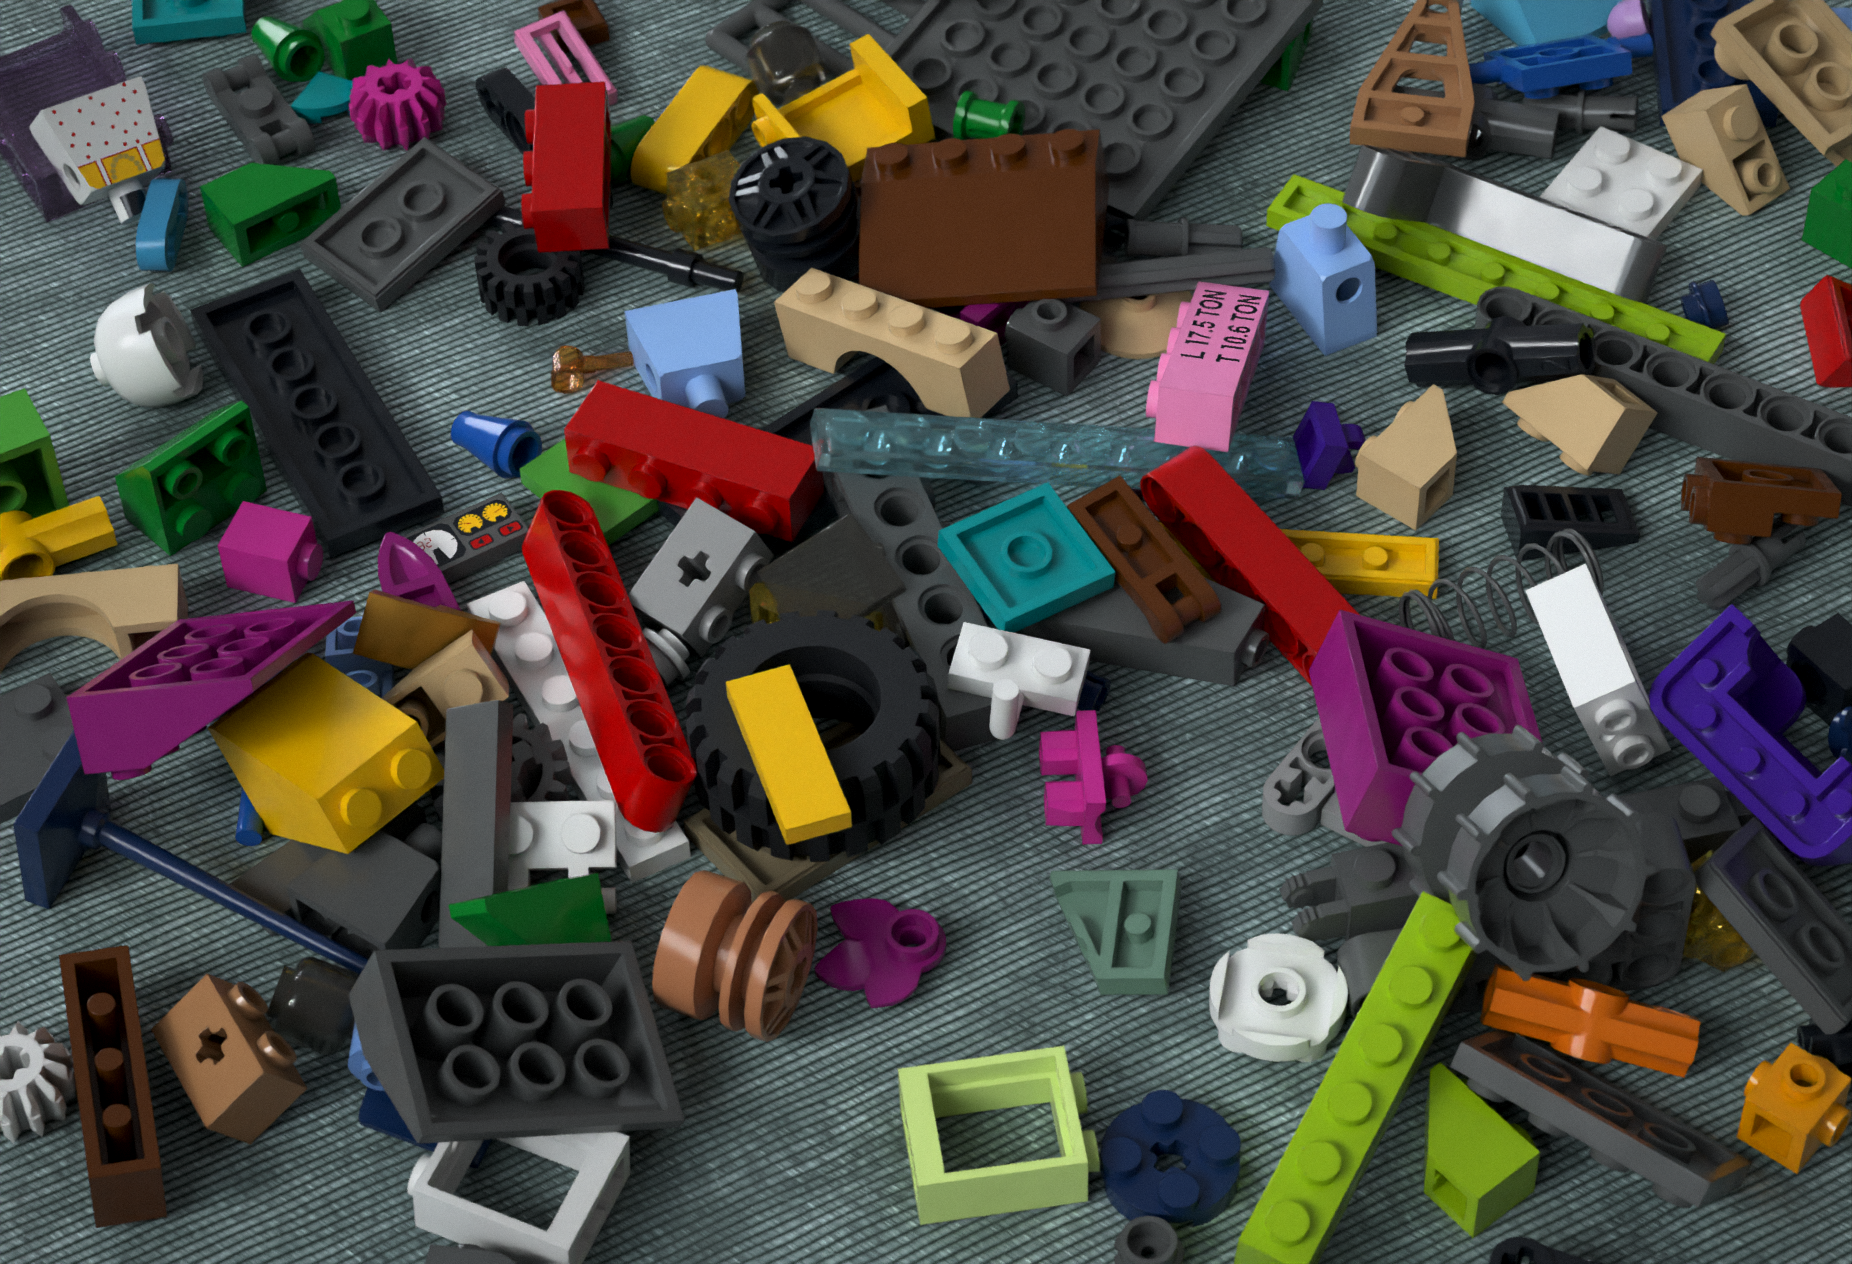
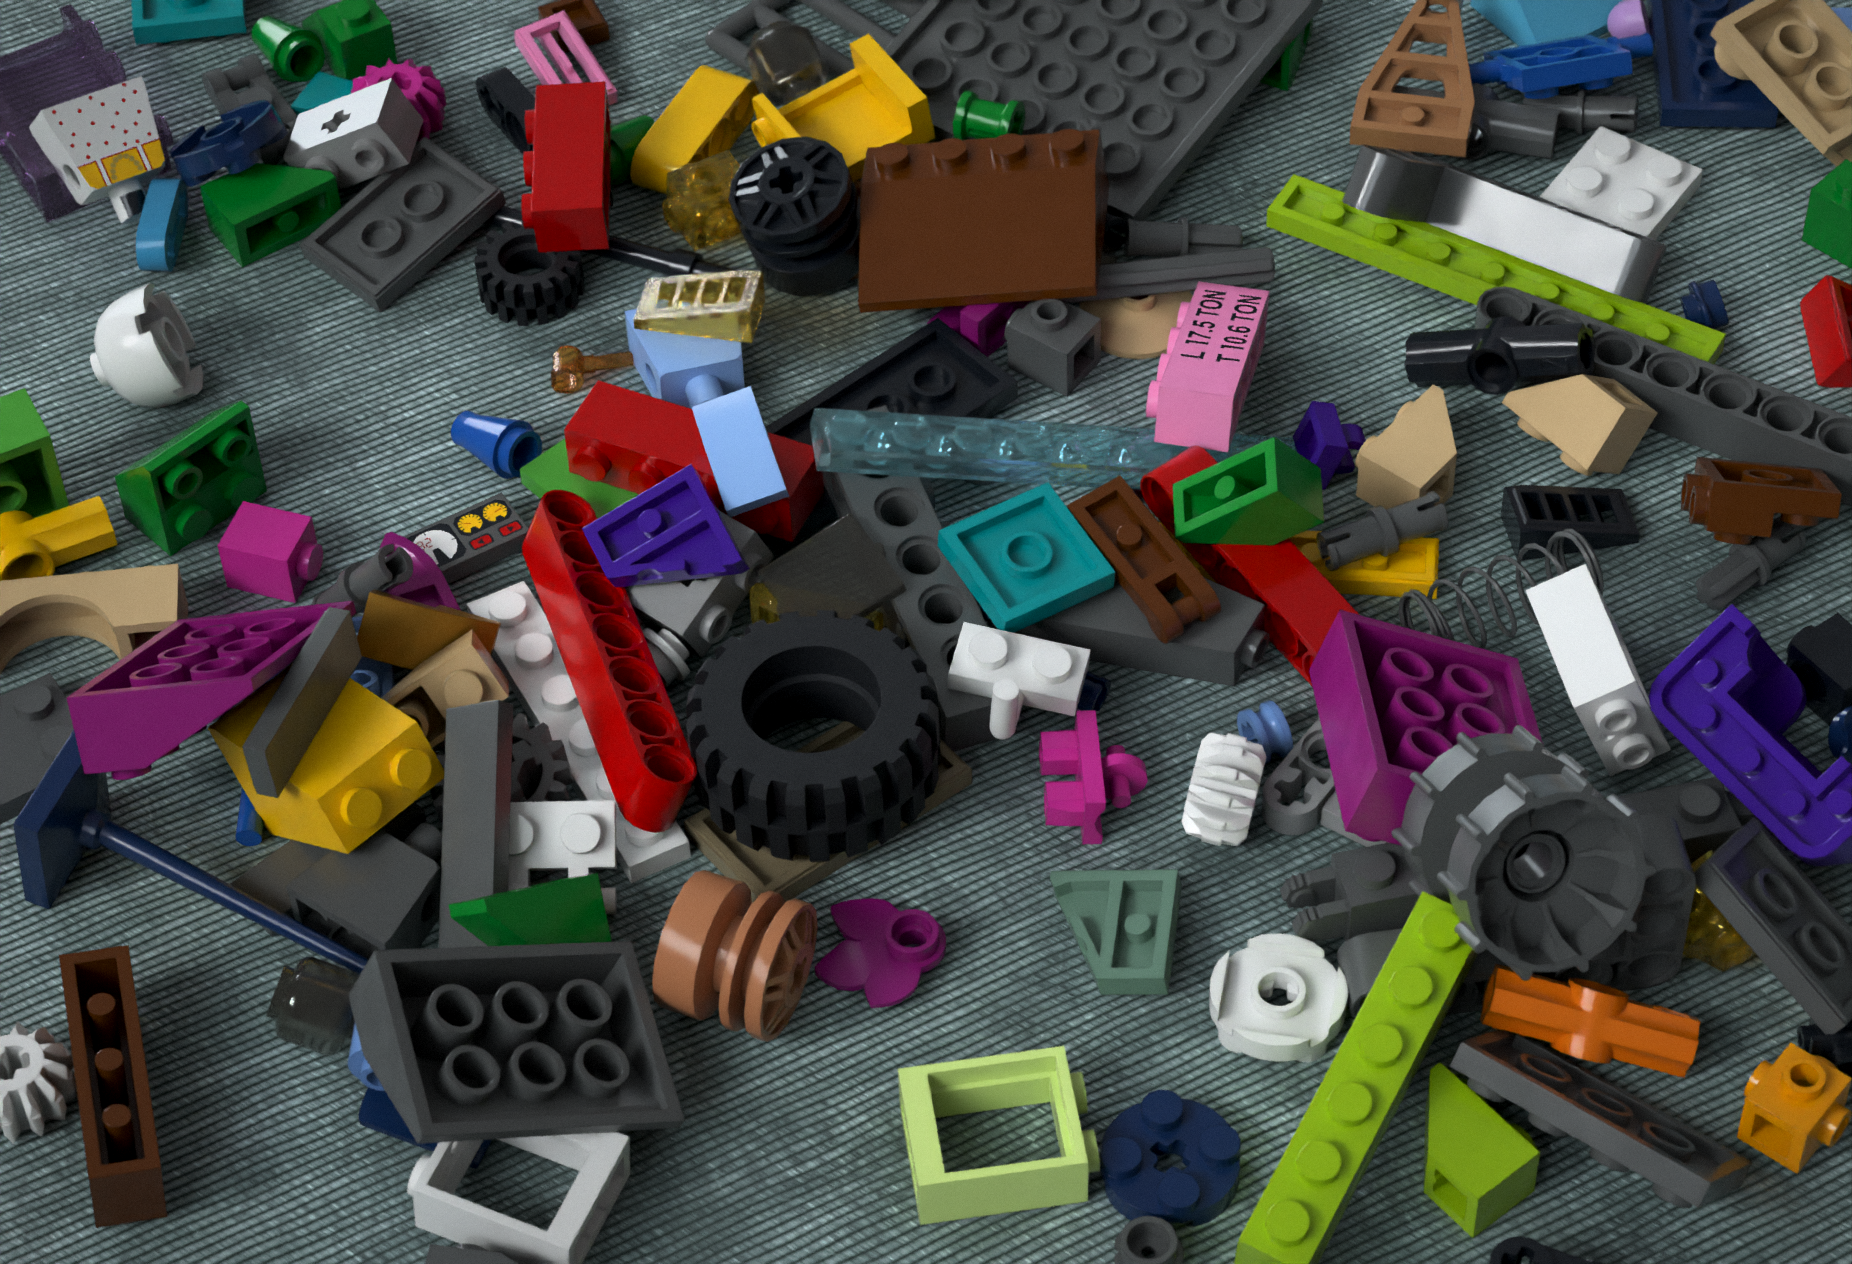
medium nougat brick [151,974,308,1144] -> none
black plate [190,269,445,558] -> none
yellow tile [726,664,852,845] -> none
tan arch [774,268,1010,425] -> none
light blue torso [1269,203,1377,356] -> none
tan slope [1662,84,1790,216] -> none
none -> dark blue plate [170,100,288,187]
none -> dark grey tile [242,607,362,798]
none -> light grey brick [283,78,423,190]
none -> dark grey pin [312,544,413,617]
none -> dark purple wing [582,464,750,588]
none -> clear yellow slope [633,270,765,343]
none -> light blue slope [692,386,789,517]
none -> green slope [1173,437,1324,545]
none -> white gear [1181,732,1266,846]
none -> medium blue bush [1237,700,1293,764]
none -> dark grey pin [1316,491,1449,571]

